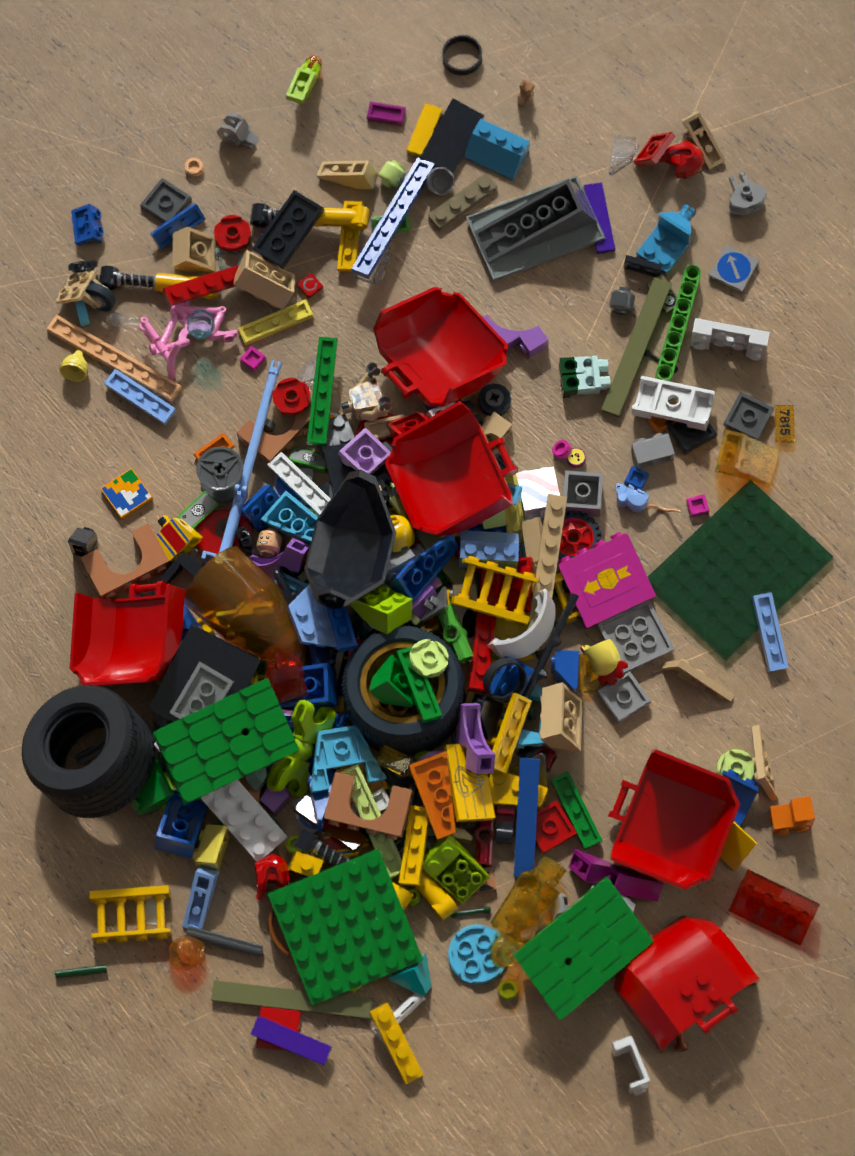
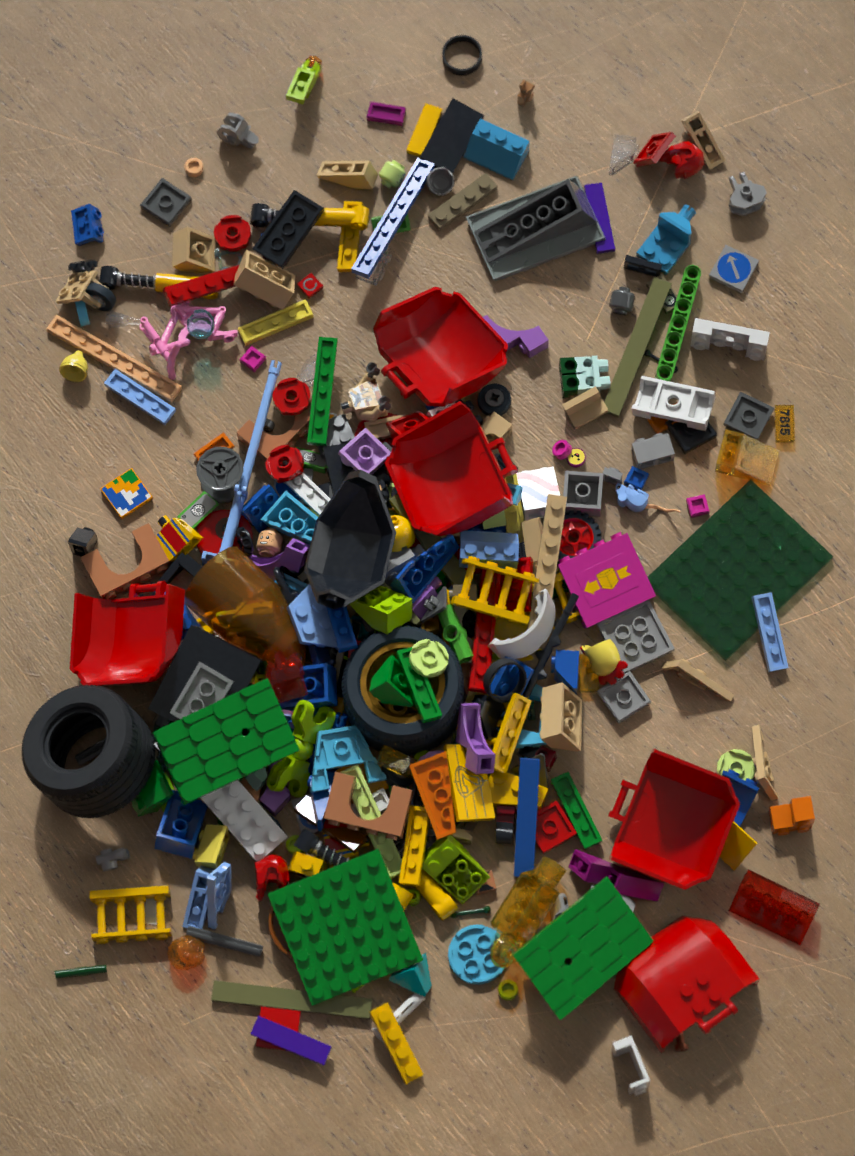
blue plate [150,203,206,250] -> none
dark red piece [475,807,494,868] -> none
none -> light grey plate [96,848,130,871]
none -> light blue wing [205,862,232,930]
none -> red plate [265,445,304,483]
none -> tan panel [562,386,608,429]
none -> light grey plate [603,467,623,485]

